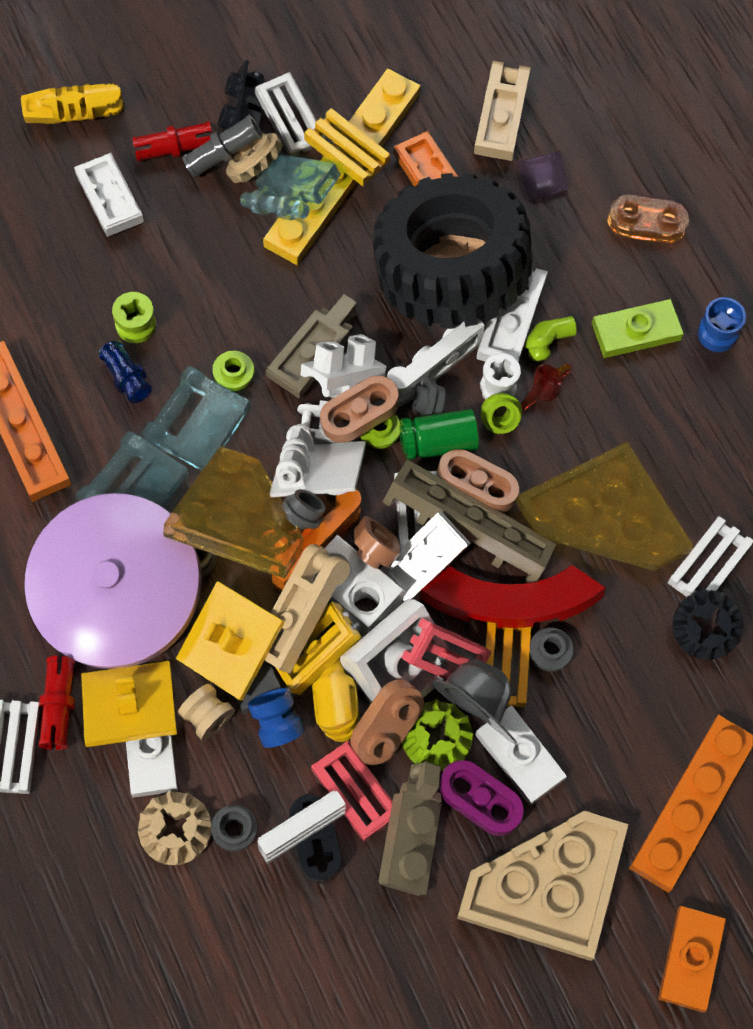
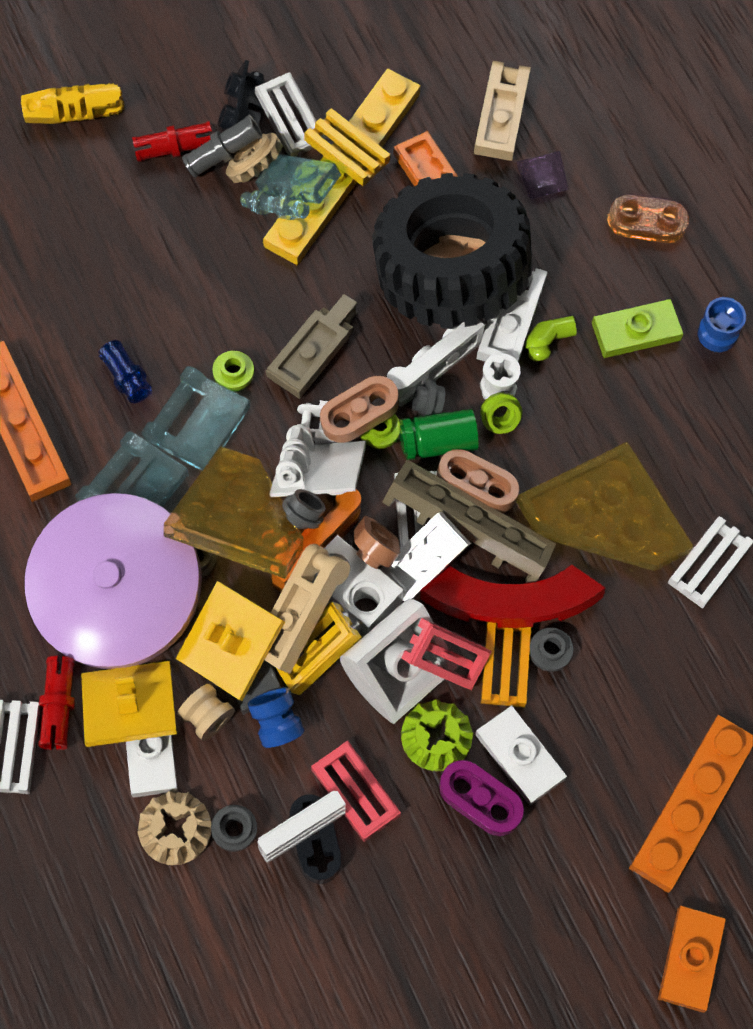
white plate [74,153,144,237] -> none
lime wheel [112,292,156,343] -> none
white hips [300,334,386,399] -> none
yellow arm [312,658,360,742] -> none
nougat plate [350,679,424,765] -> none
dark tan hinge [378,762,441,896] -> none
dark grey piece [432,659,517,745] -> none
tan plate [457,811,629,961] -> none
clear red piece [521,363,572,410] -> none
black gear [672,590,744,661] -> none

